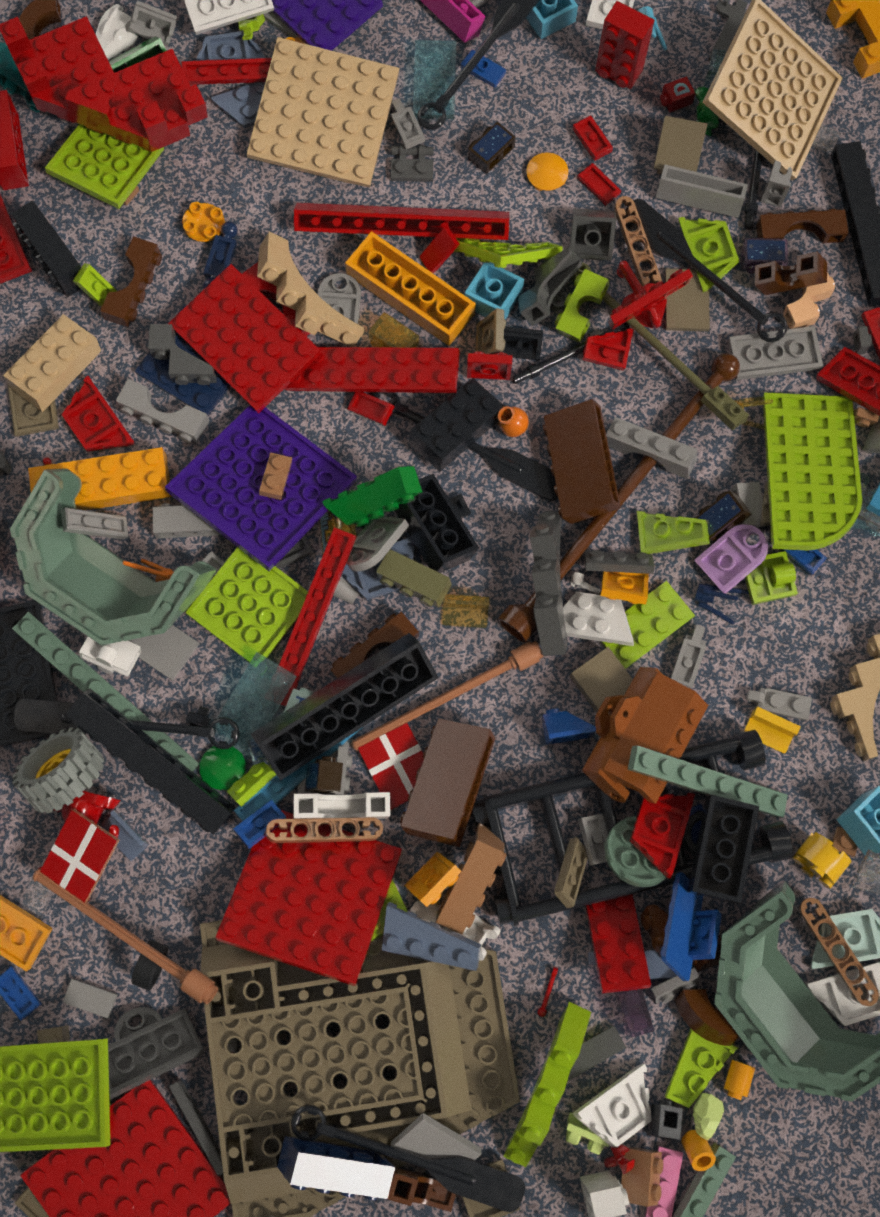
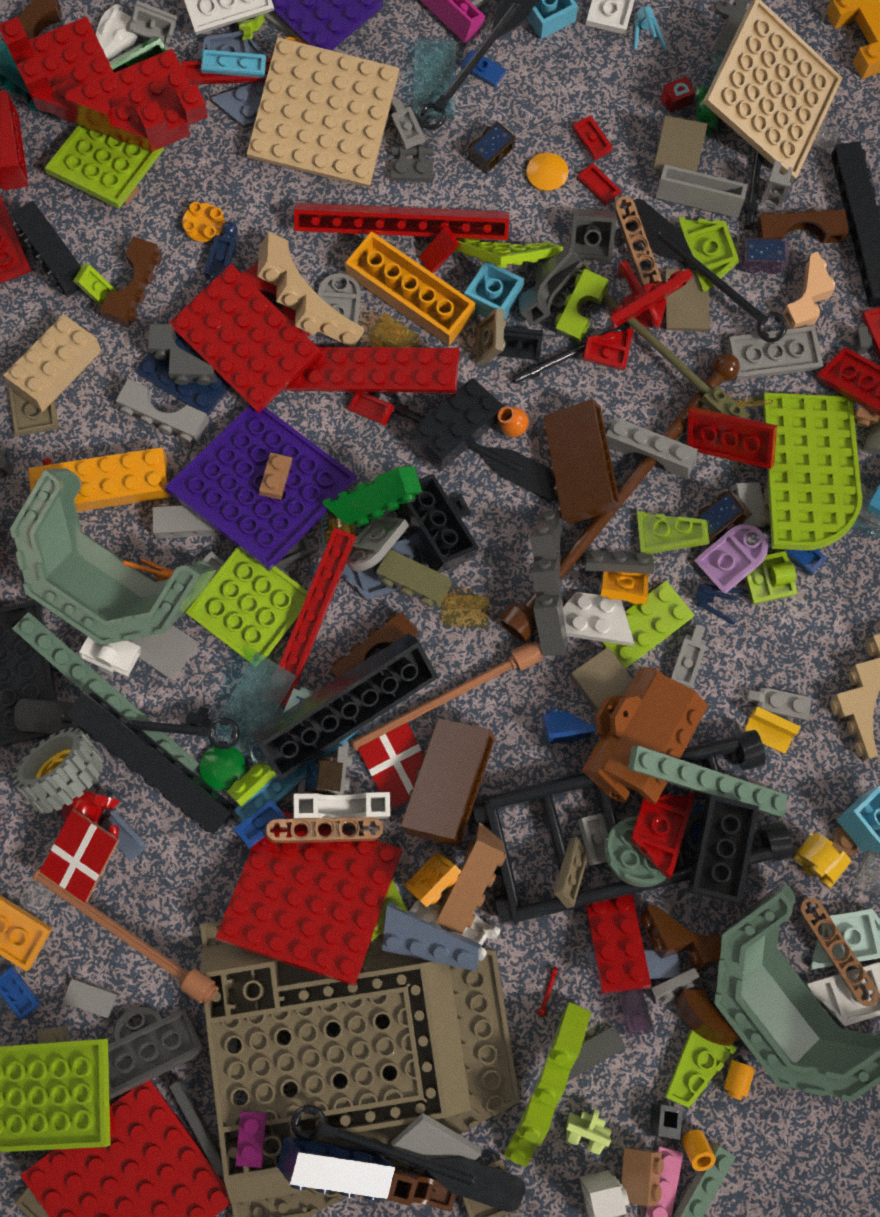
light grey tile [61,507,128,540] -> none
red wing [62,376,135,452] -> none
black tyre [131,940,168,991] -> none
light grey cone [333,576,359,605] -> none
red plate [467,351,512,380] -> none
white hand [570,572,601,595] -> none
white wing [573,1064,652,1147] -> none
red brick [595,1,655,89] -> none
red bar [604,1144,635,1175] -> none
blue bracket [661,872,722,981] -> none
yellowish green rock [693,1093,724,1140] -> none
reddish brown arch [755,251,827,295] -> none
none -> medium azure tile [201,49,266,78]
none -> magenta plate [235,1111,267,1168]
none -> red plate [687,407,777,469]

